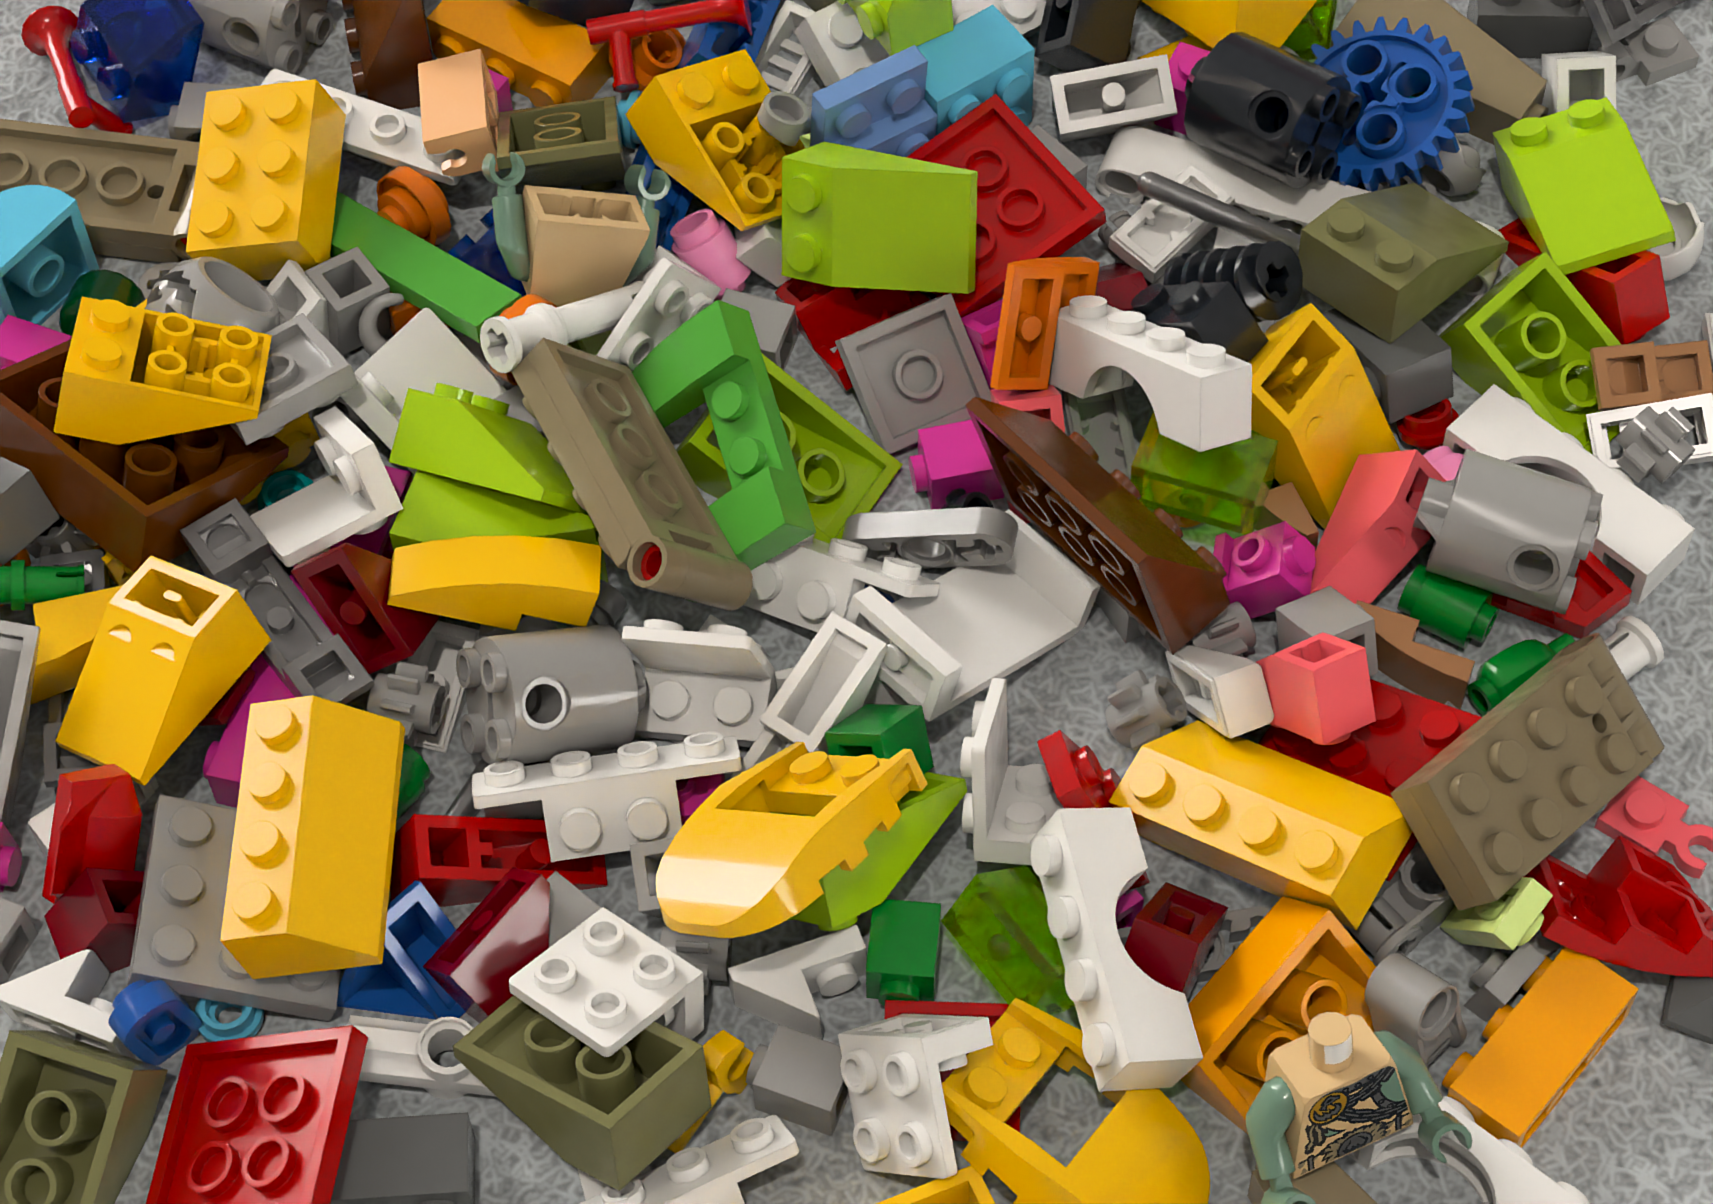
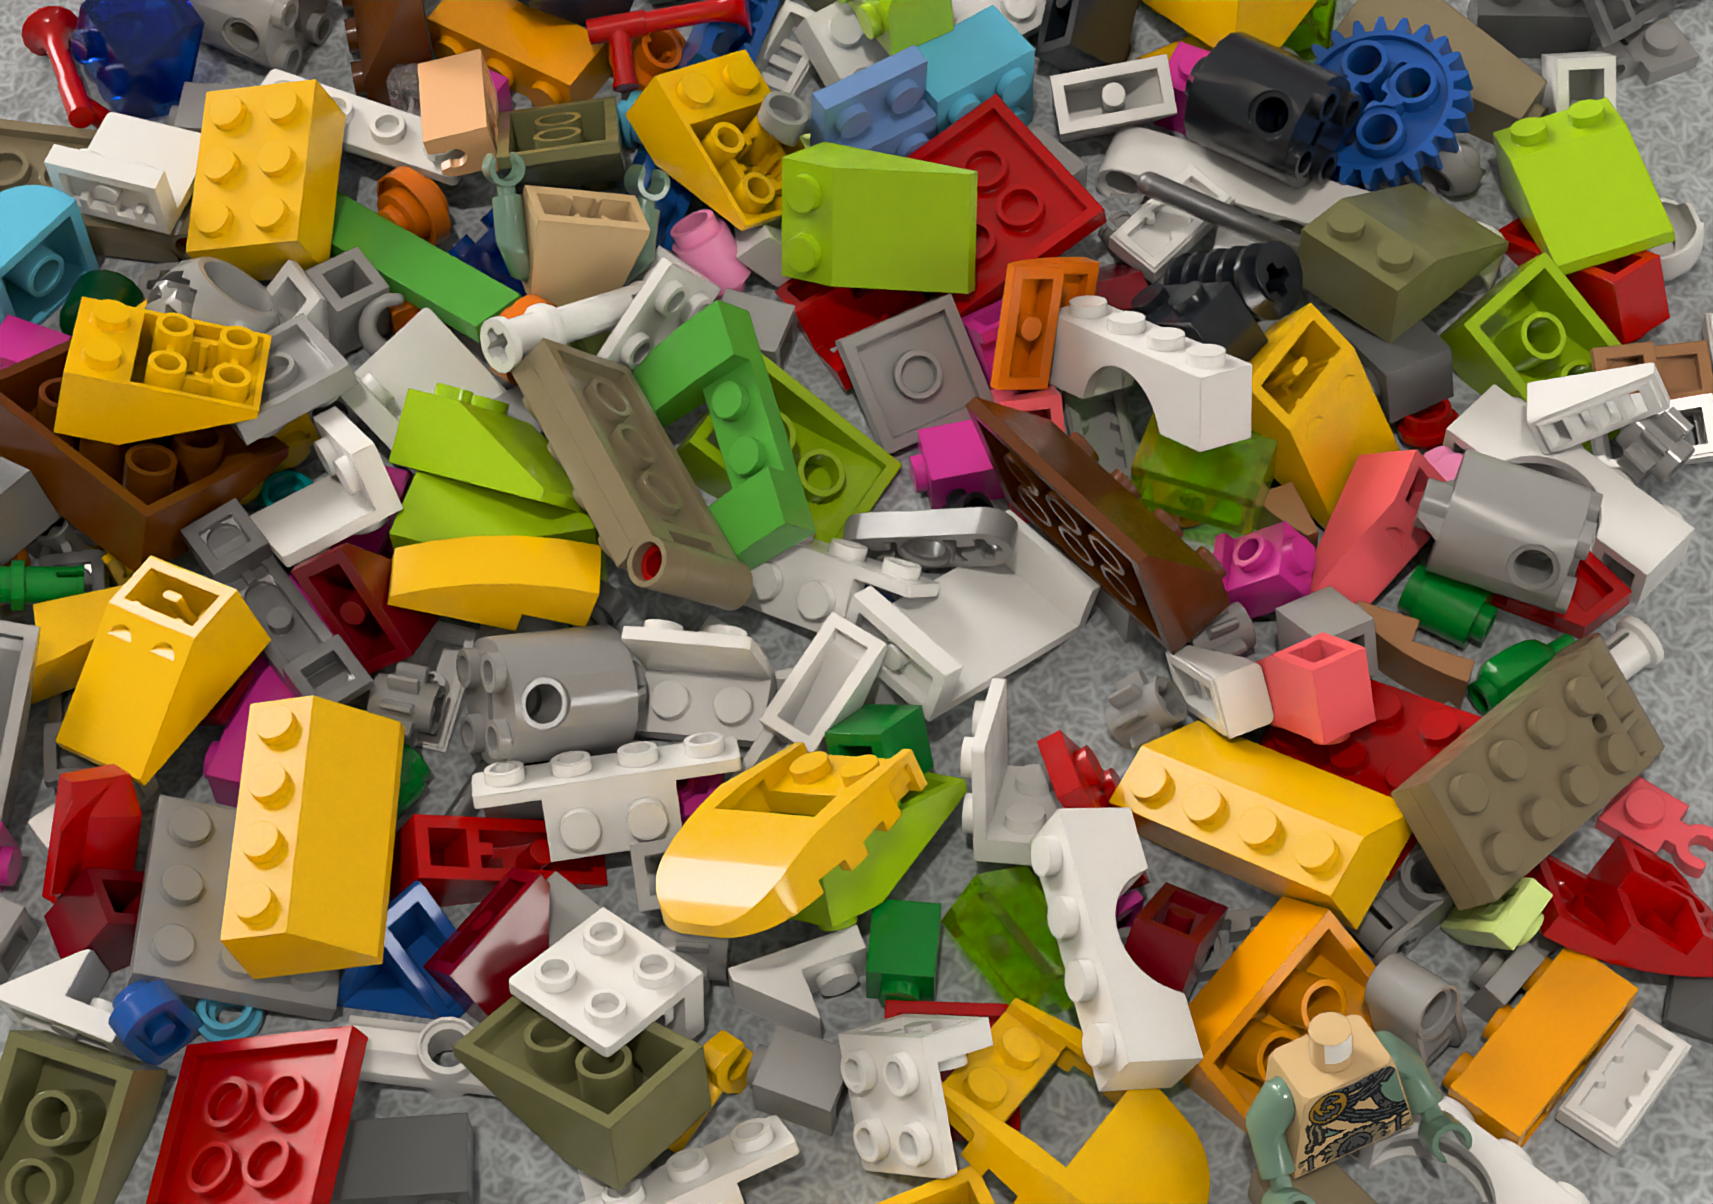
none -> white bracket [44,112,201,235]
none -> clear arm [386,63,421,117]
none -> white slope [1527,362,1670,454]
none -> white plate [1555,1008,1692,1158]

